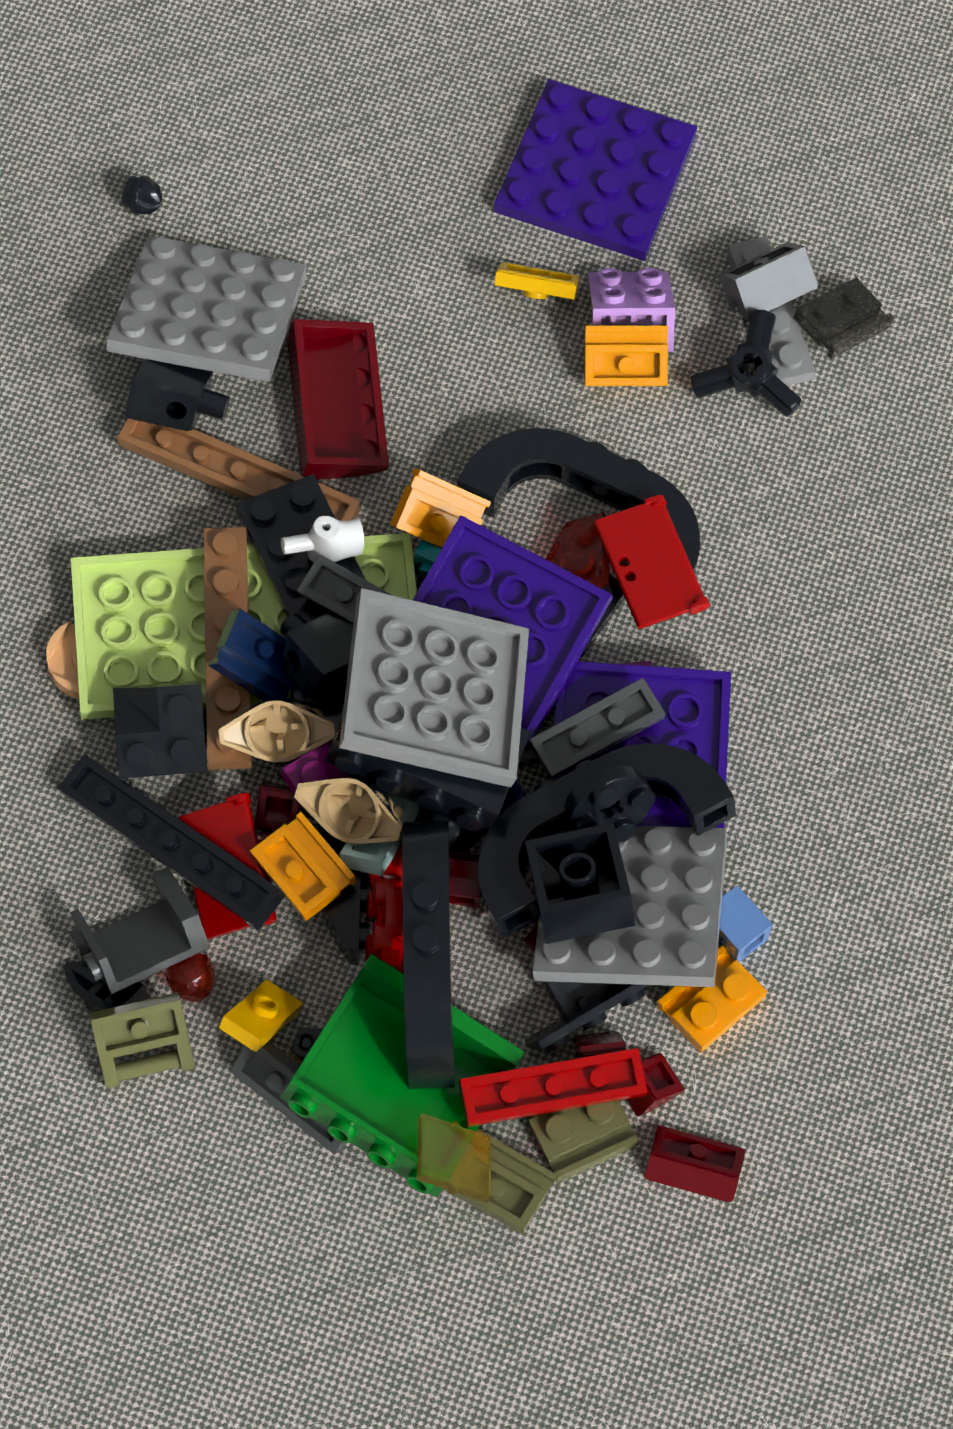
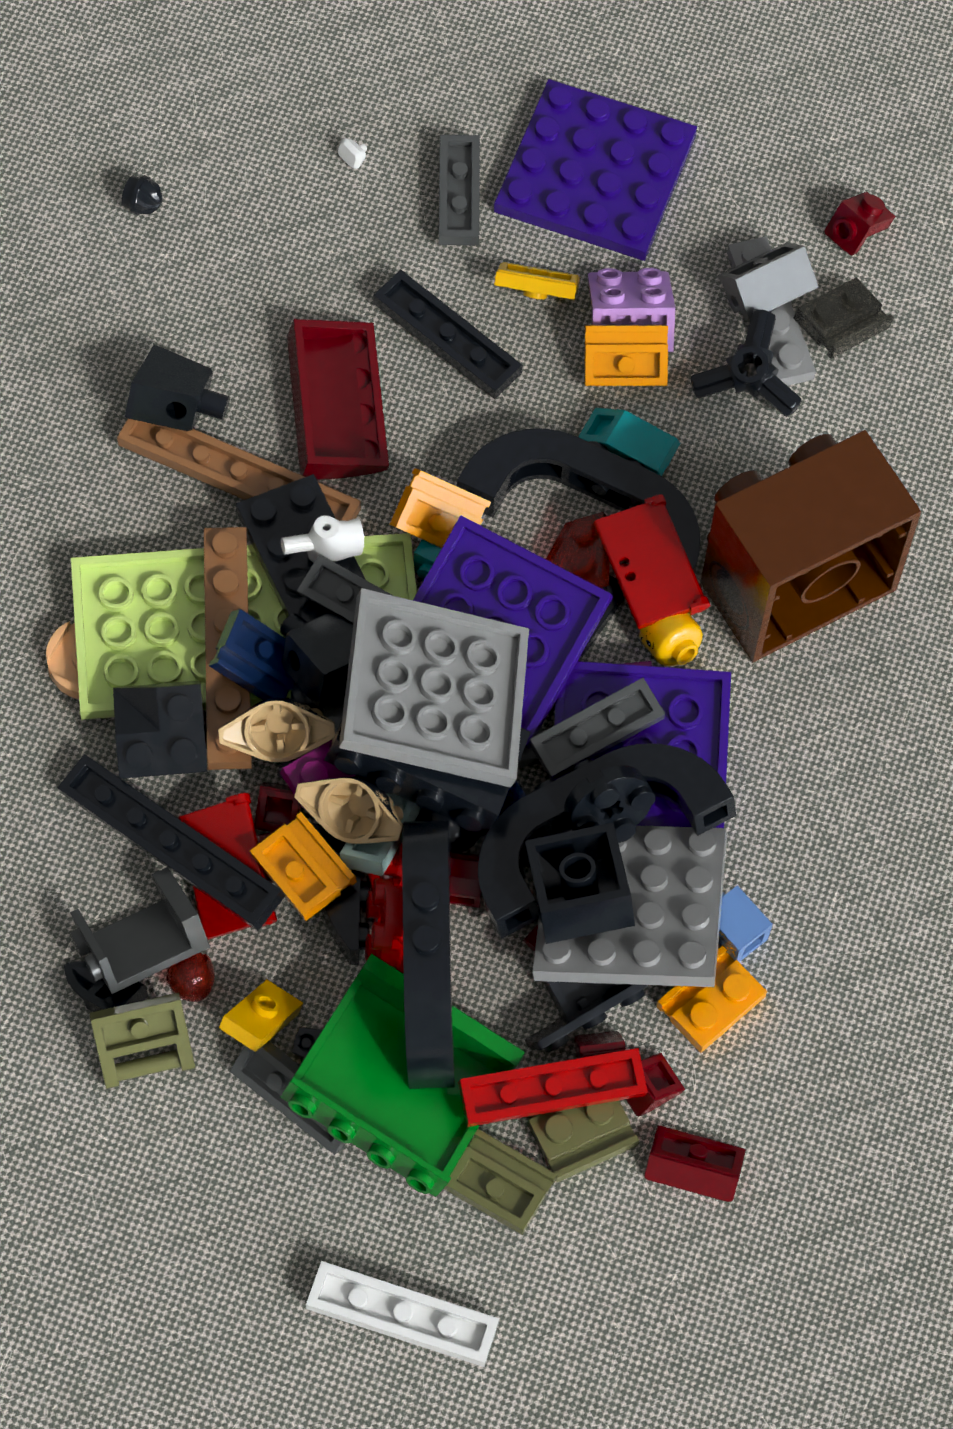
light grey plate [107,235,306,382] -> none
clear yellow piece [417,1114,491,1203] -> none
none -> white plate [306,1261,499,1367]
none -> white rock [338,138,367,169]
none -> black plate [373,269,523,399]
none -> dark grey plate [439,135,480,246]
none -> teal slope [578,408,681,476]
none -> yellow head [639,613,703,666]
none -> reddish brown brick [700,430,921,663]
none -> dark red bracket [824,191,896,256]

